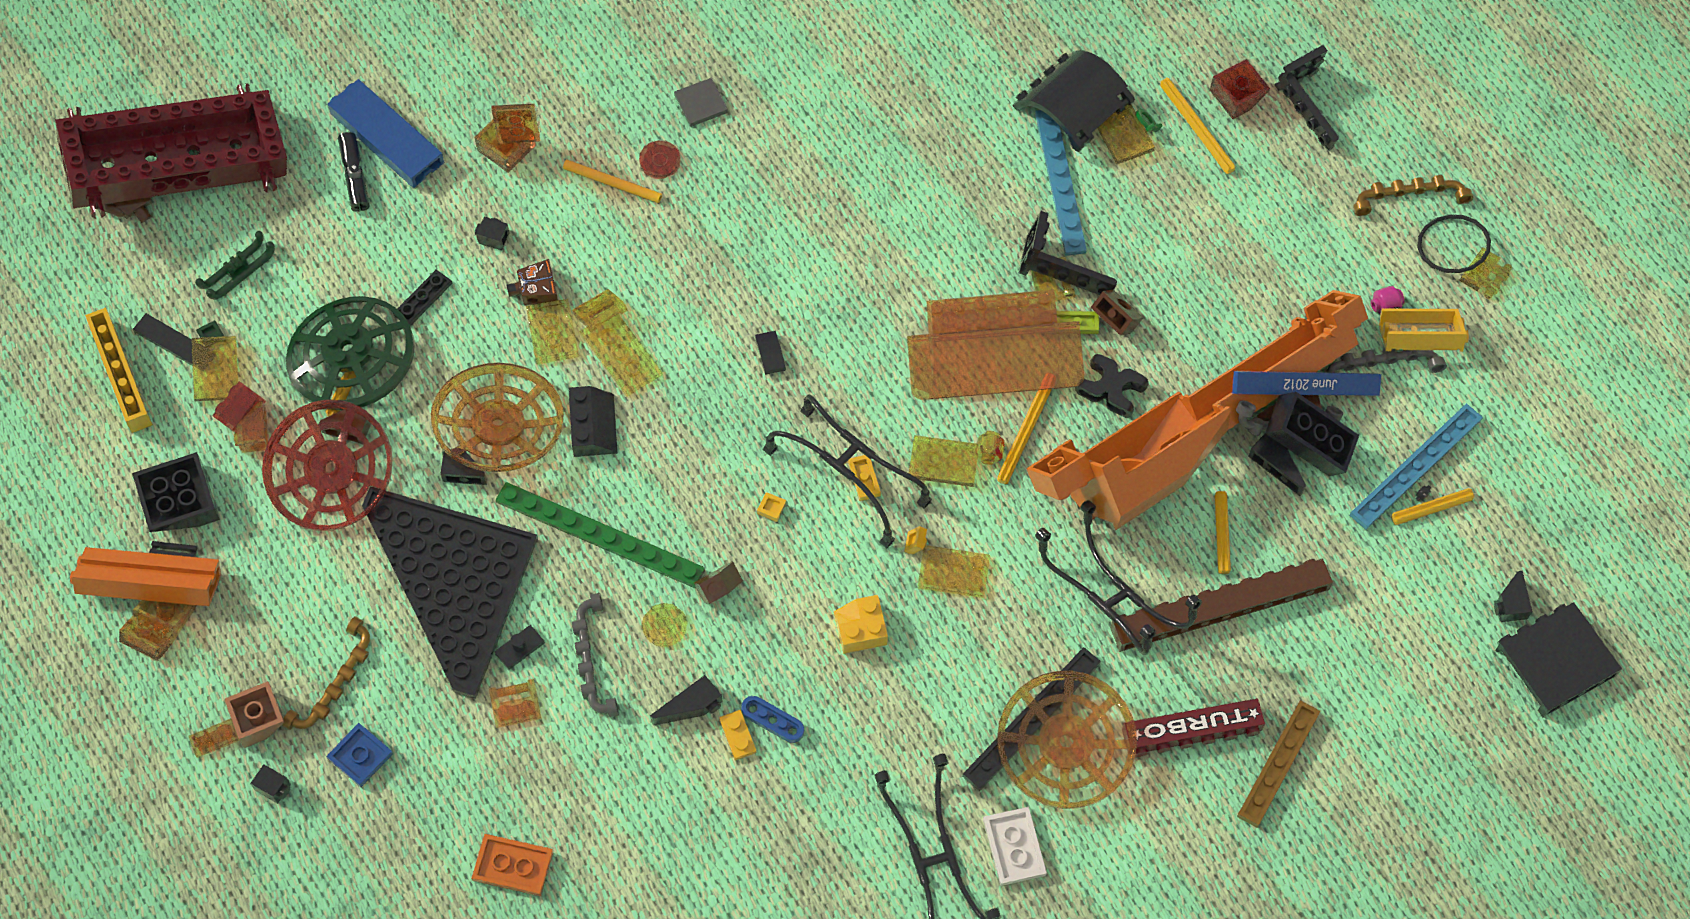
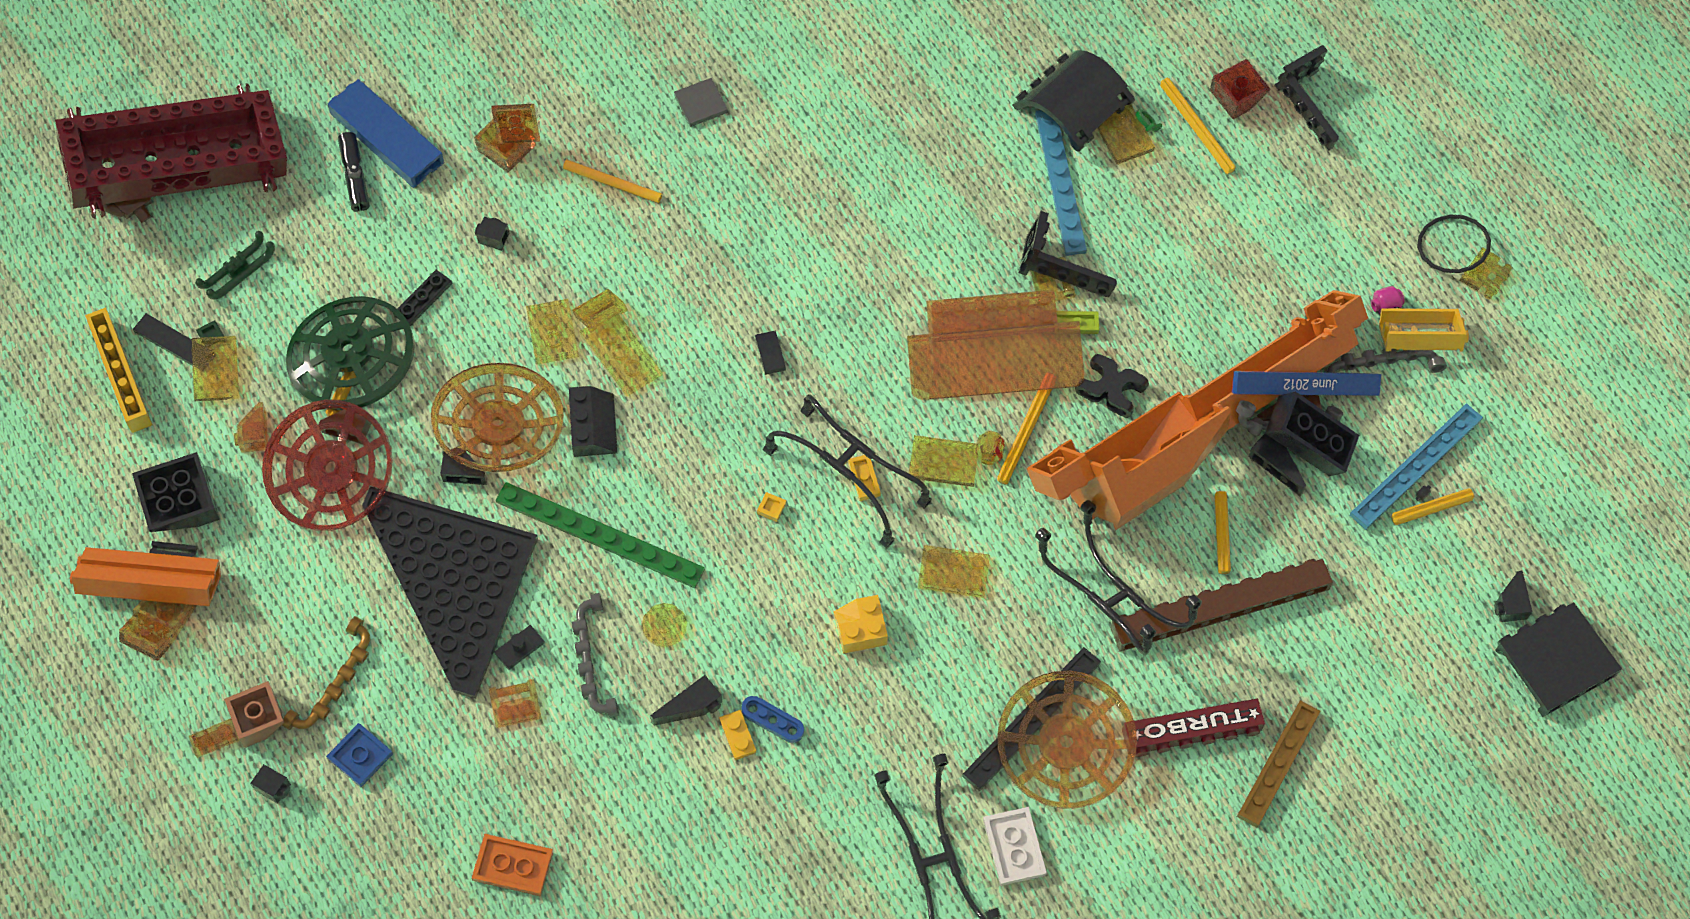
clear red brick [212,381,266,435] -> none
reddish brown torso [506,259,558,305] -> none
clear red tile [639,140,681,179] -> none
reddish brown slope [694,561,743,604] -> none
yellow plate [904,526,927,554] -> none
reddish brown brick [1090,290,1144,336] -> none
pearl gold bar [1353,175,1474,216] -> none

